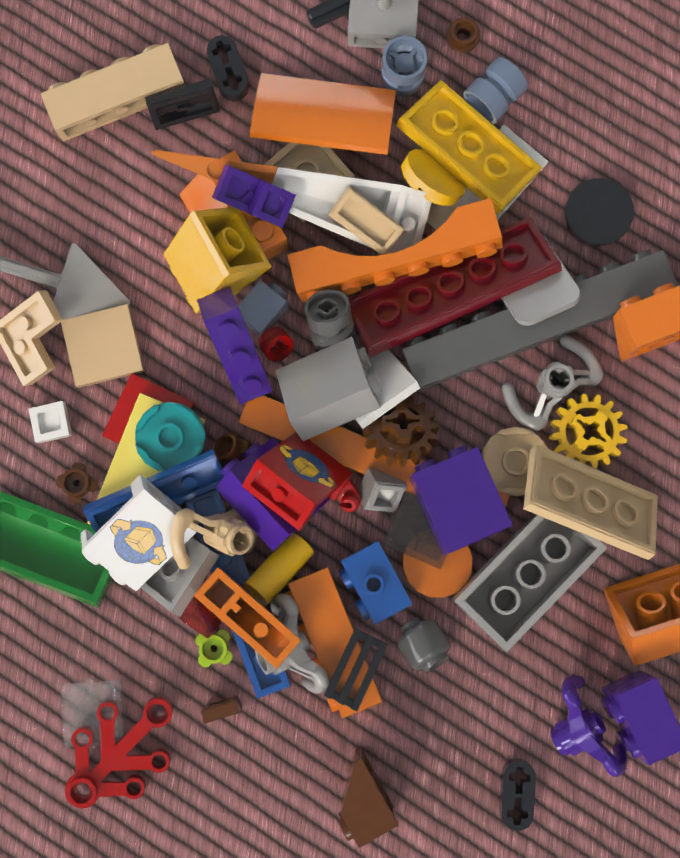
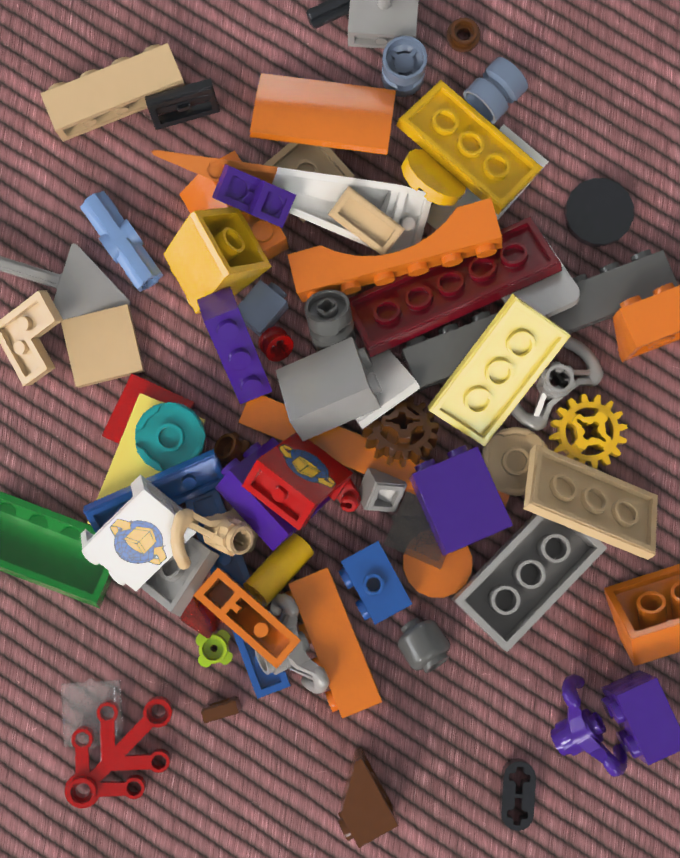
white plate [28,401,72,444] -> none
reddish brown plate [56,462,98,504] -> none
black beam [207,35,249,102] -> none
black tile [324,628,388,711] -> none
none -> medium blue piece [80,191,163,292]
none -> light yellow tile [427,294,571,447]

